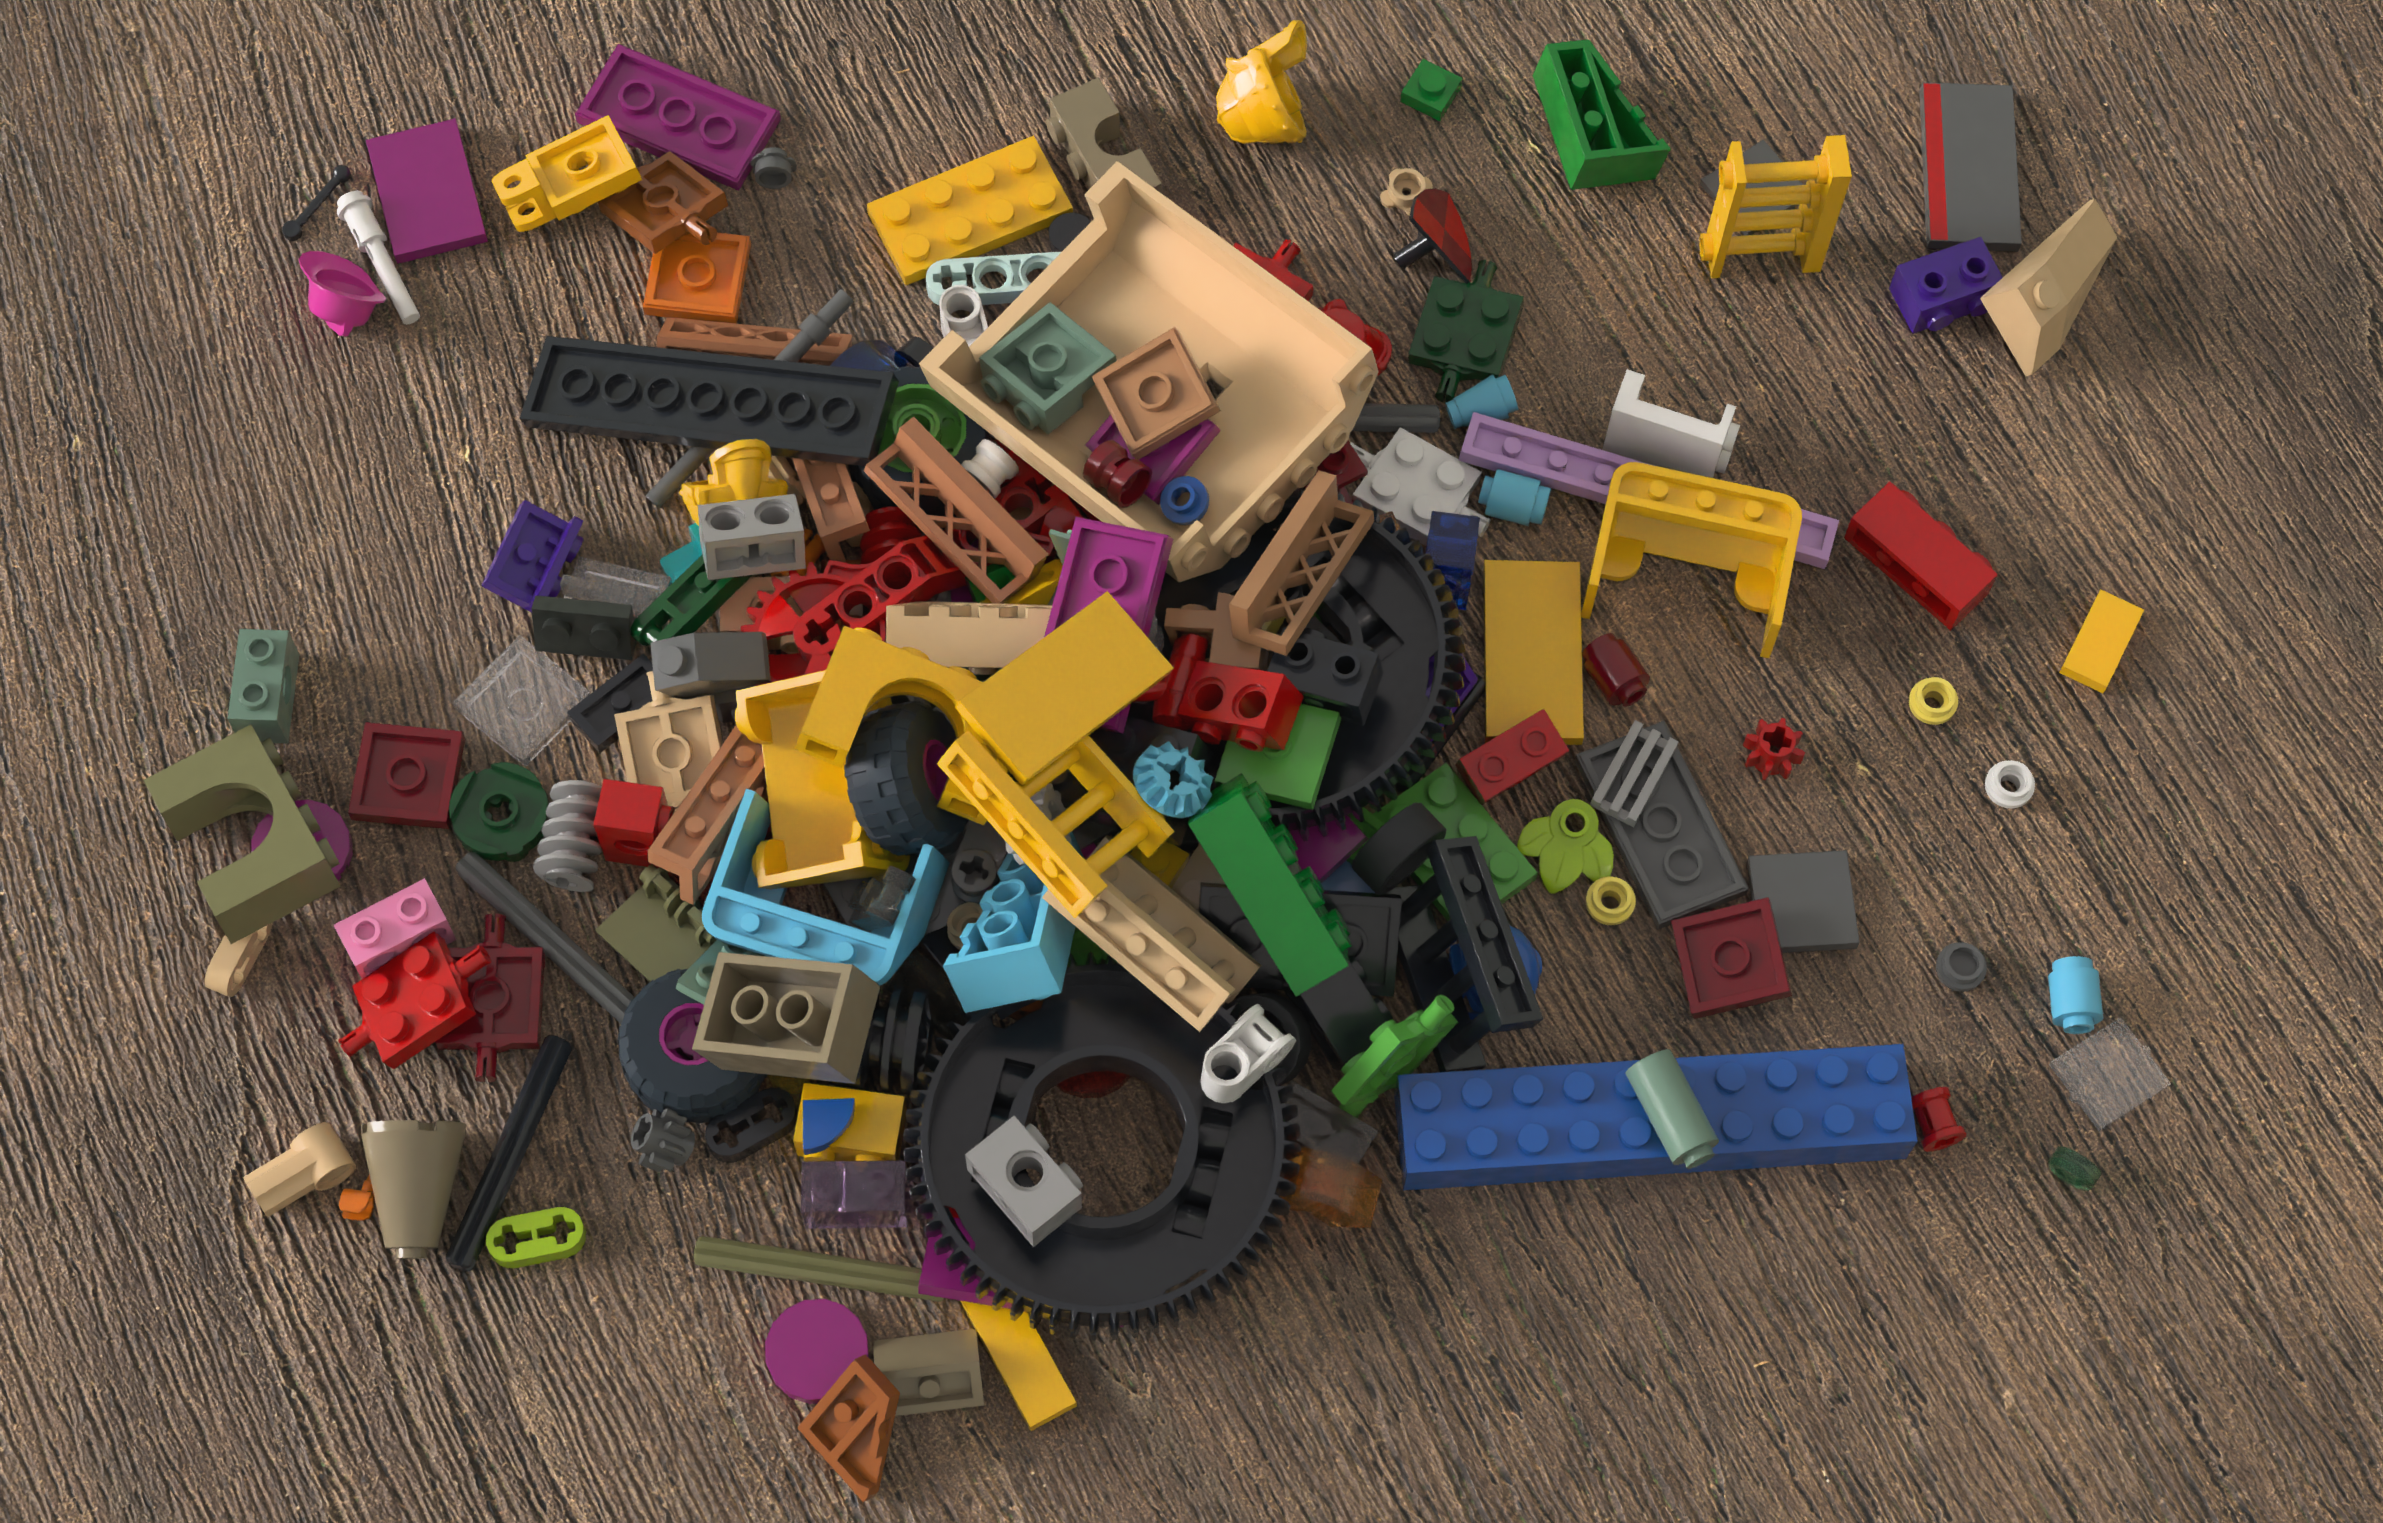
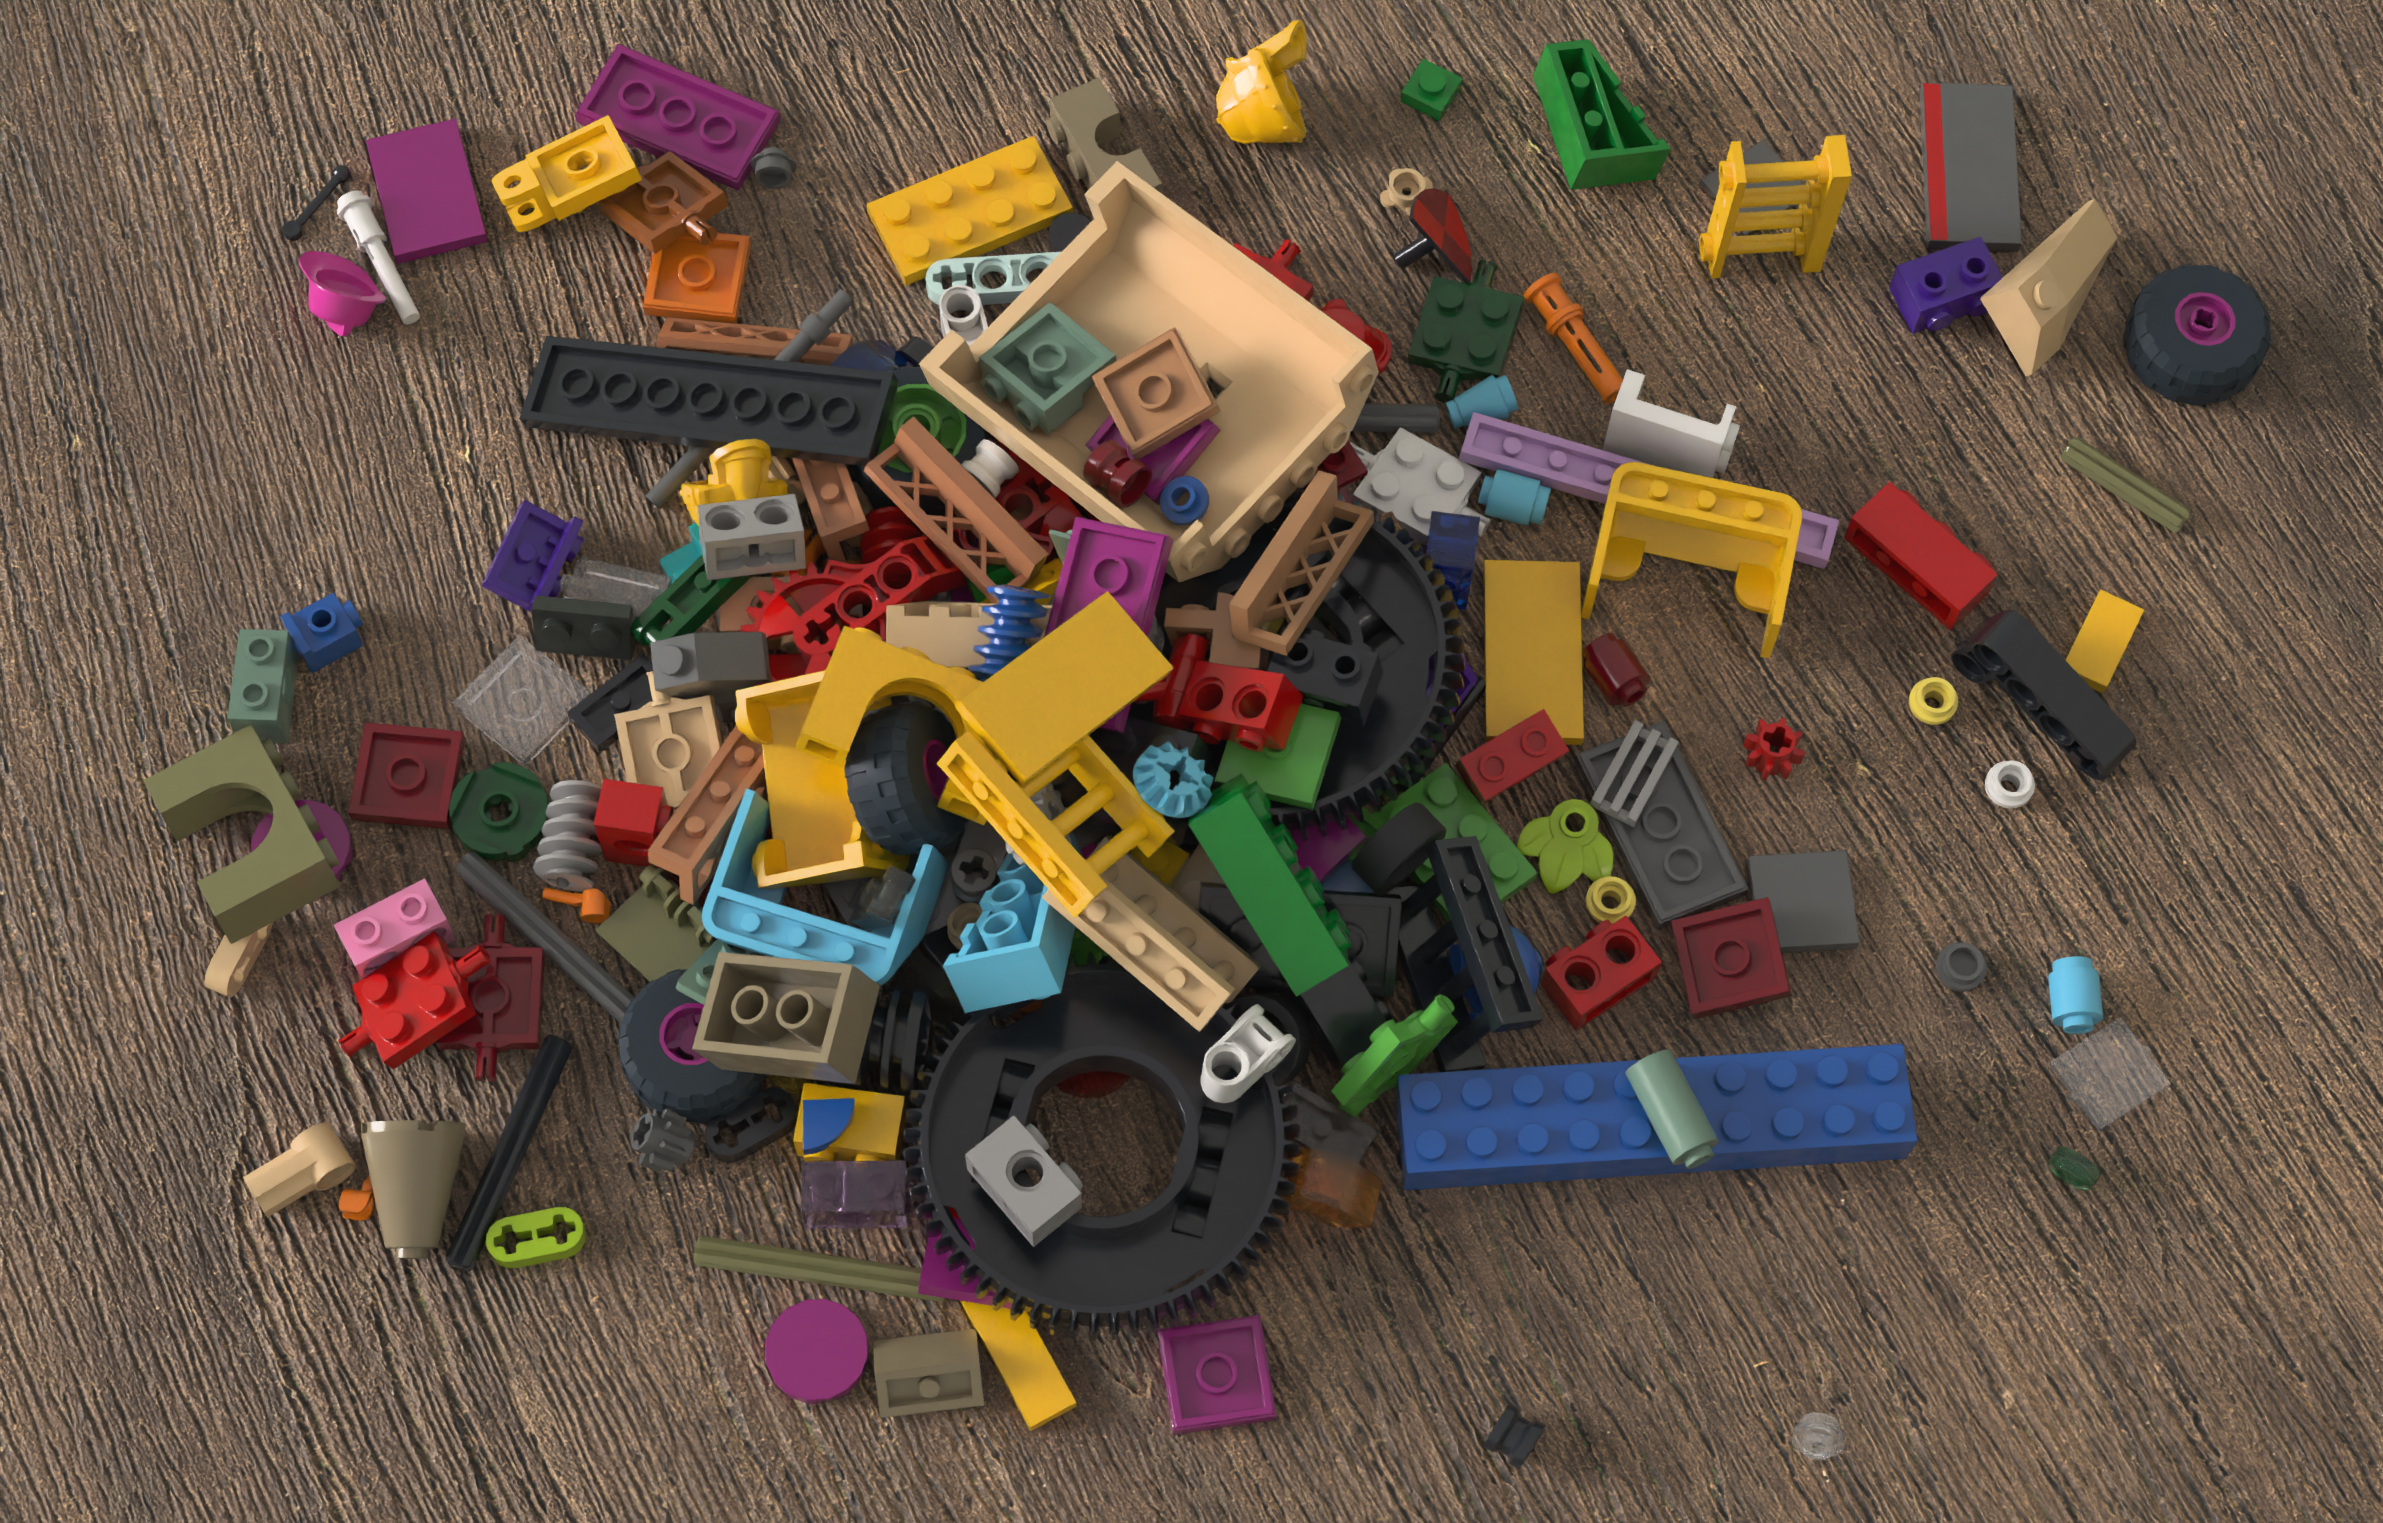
dark orange wing [797,1354,900,1502] -> none
red bush [1911,1087,1967,1152] -> none
none -> blue brick [280,592,364,673]
none -> orange hand [542,887,611,924]
none -> blue piece [968,584,1051,682]
none -> magenta tile [1158,1315,1277,1435]
none -> black wheel [1483,1403,1546,1470]
none -> orange pin [1523,273,1623,405]
none -> red brick [1541,916,1662,1031]
none -> clear plate [1792,1413,1845,1460]
none -> black beam [1951,610,2137,781]
none -> olive axle [2061,437,2191,532]
none -> black wheel [2123,264,2271,406]

